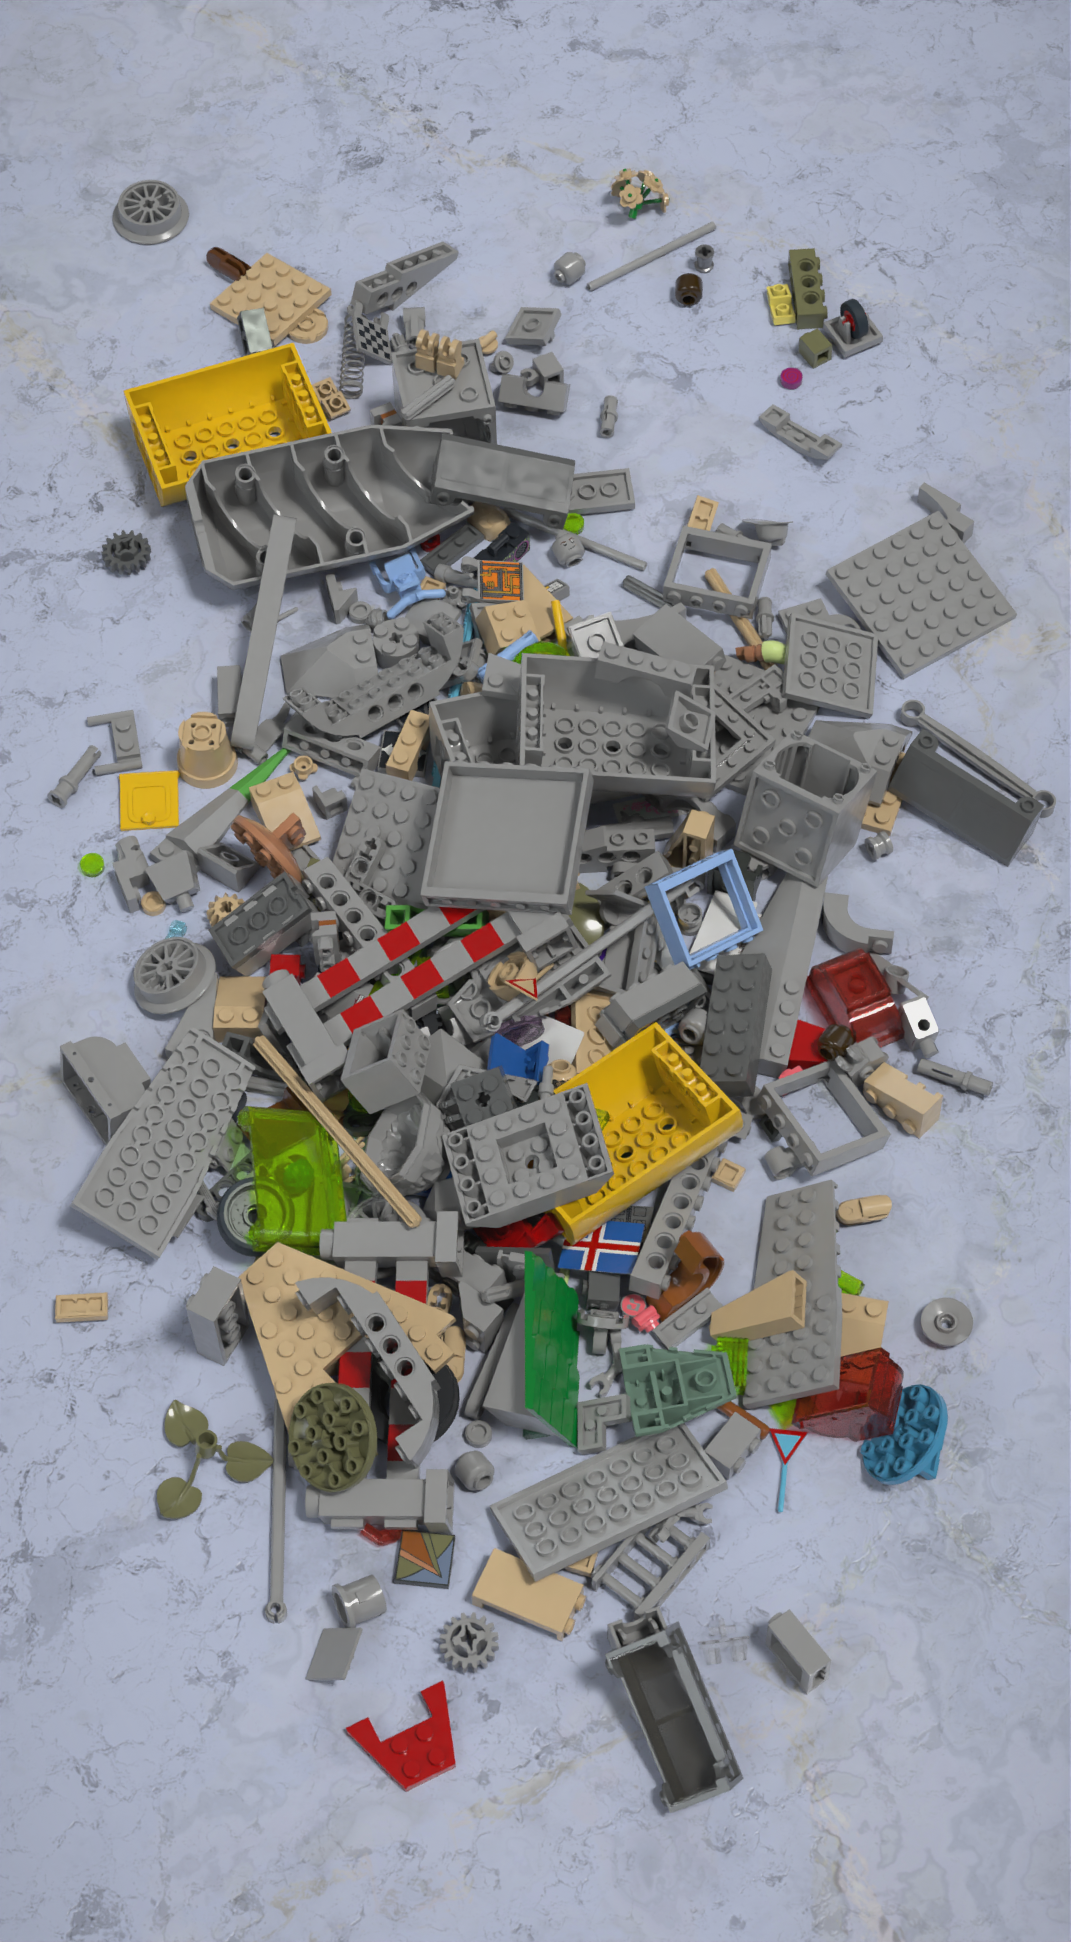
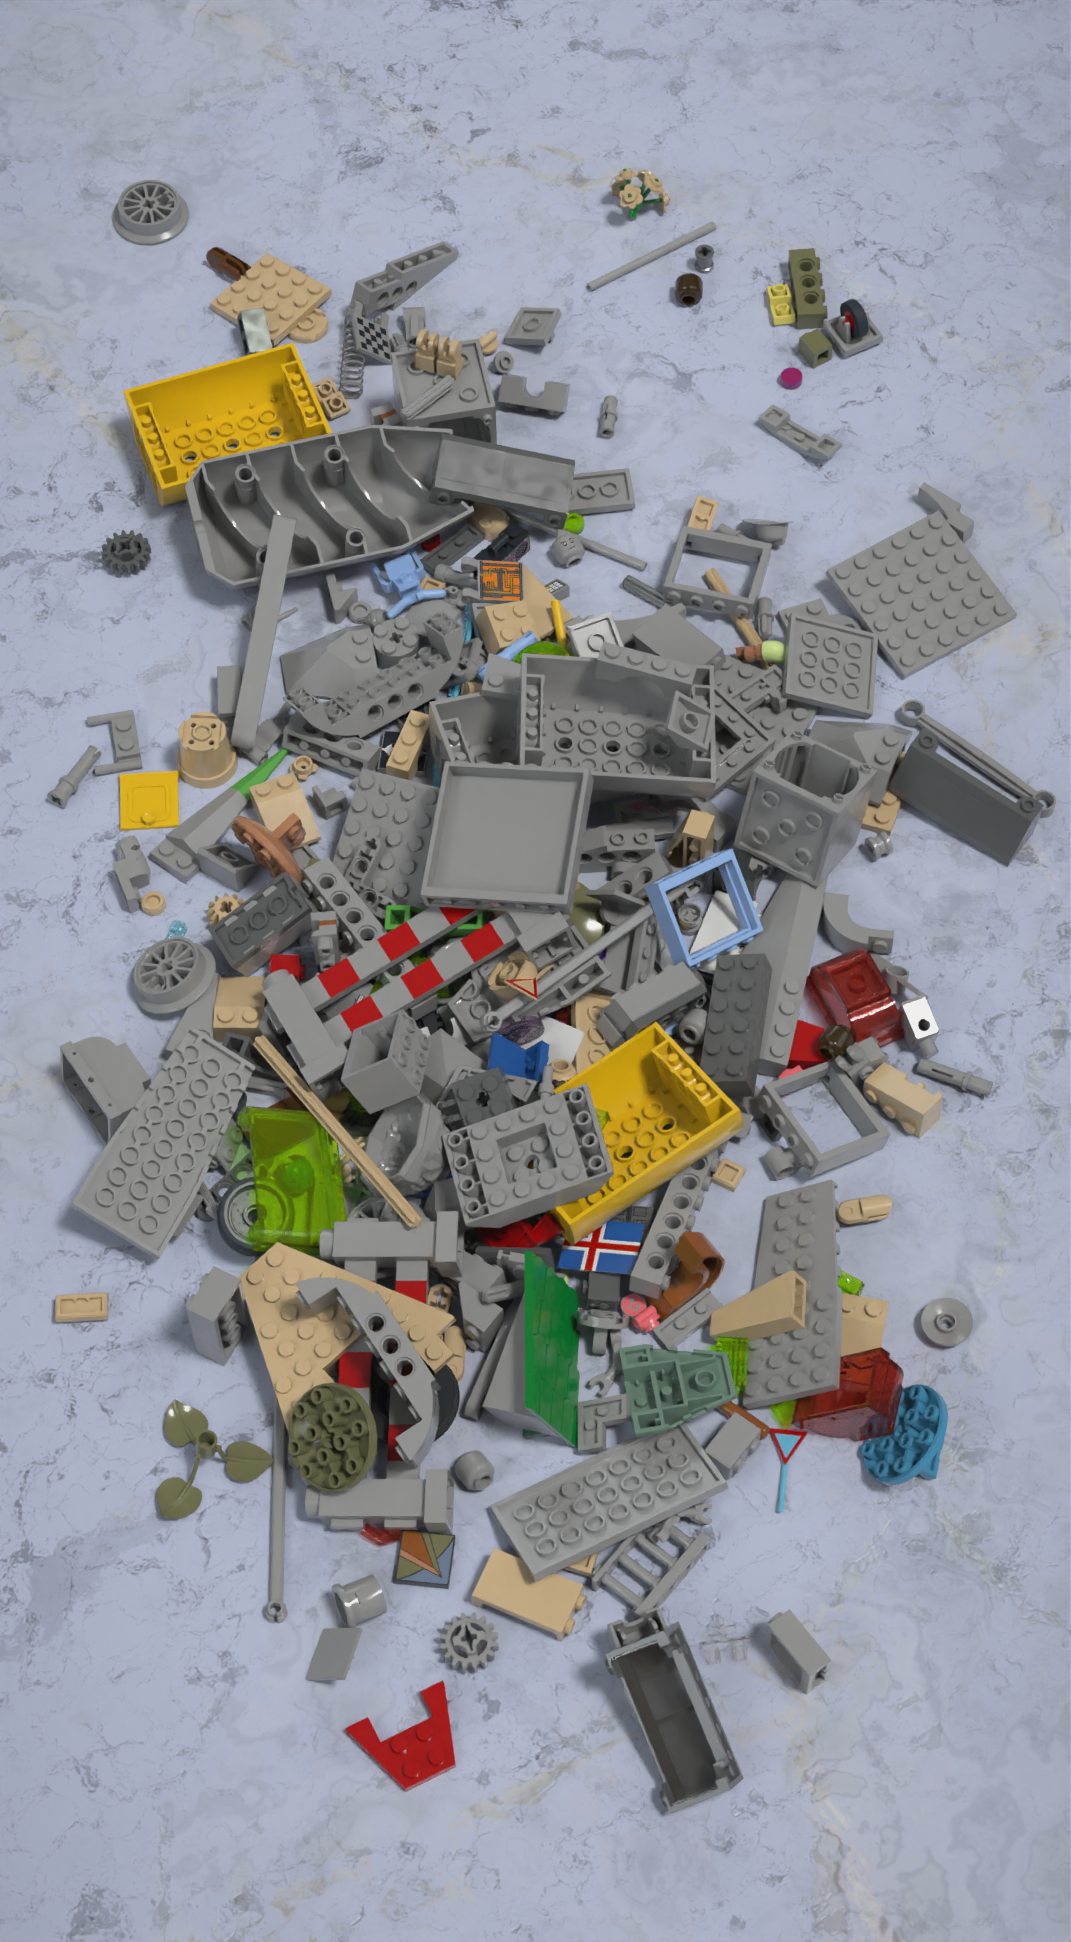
clear neon green tile [80,853,105,878] -> none
light grey torso [145,850,200,912] -> none
light grey tile [465,1420,492,1448] -> none
light grey brick [520,352,564,391] -> none
light grey head [554,252,586,284] -> none

